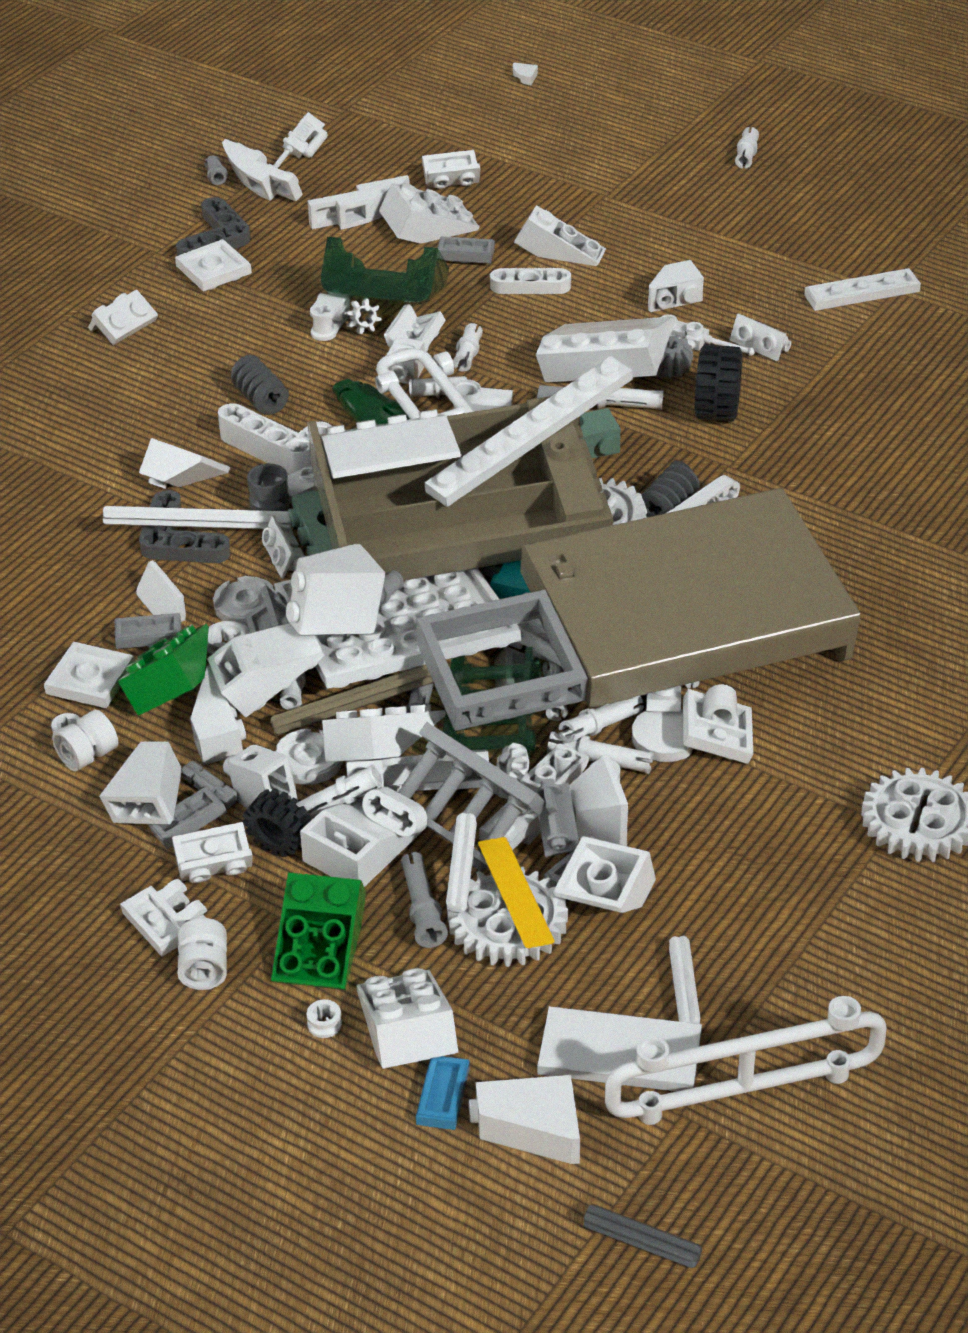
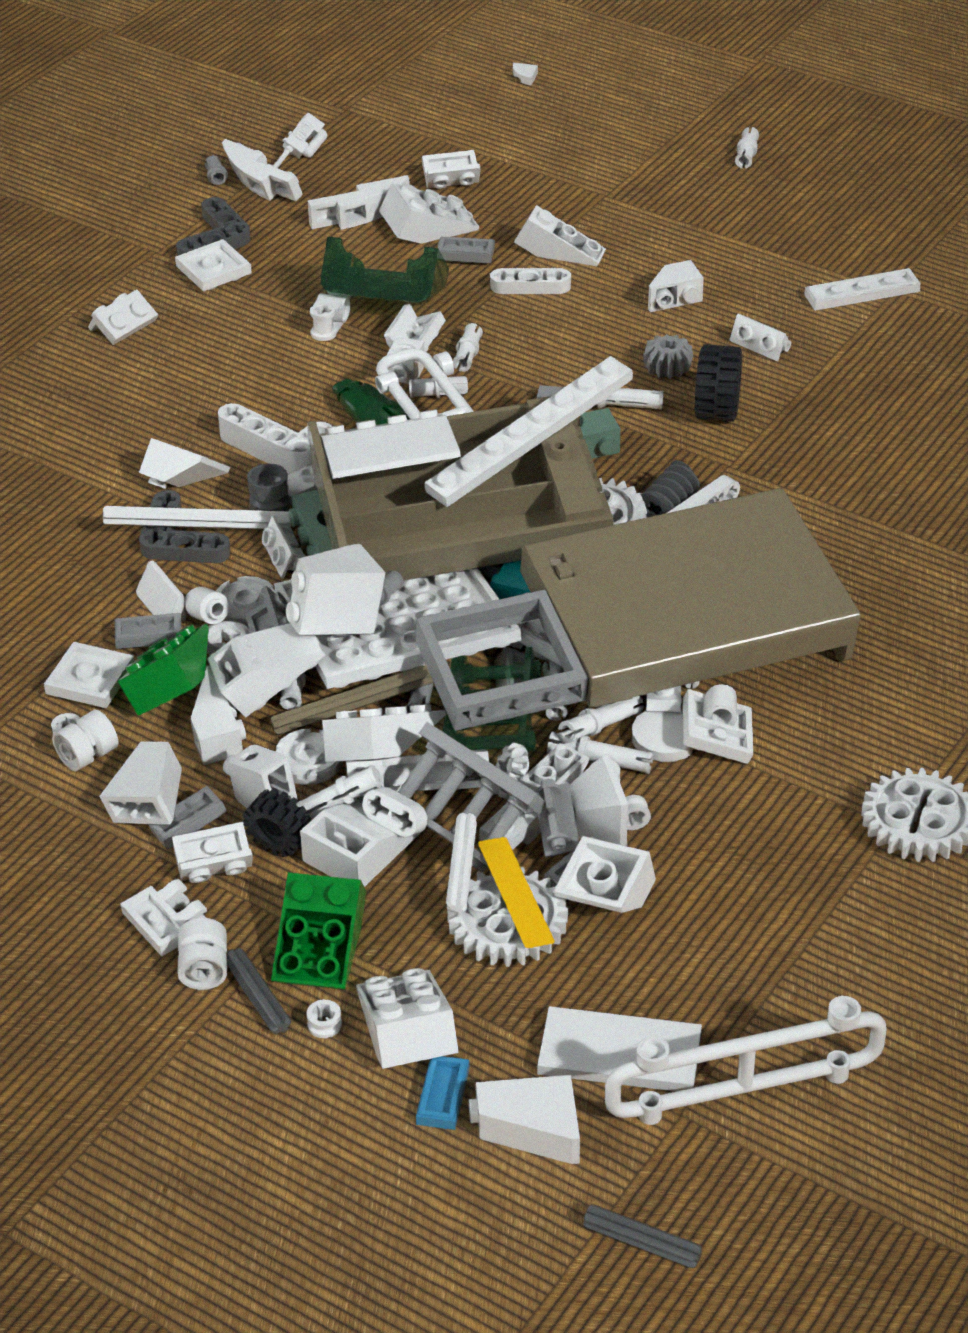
light grey axle [181,761,238,809] -> none
dark grey piece [230,355,289,415] -> none
white gear [344,298,382,334] -> none
light grey pin [401,852,448,948] -> none
white piece [454,380,513,412] -> none
white slope [536,317,675,382] -> none
white piece [662,314,755,356] -> none
white axle [669,936,700,1024] -> none
none -> white brick [184,587,229,624]
none -> dark grey axle [227,948,291,1034]
none -> white bush [626,795,651,830]

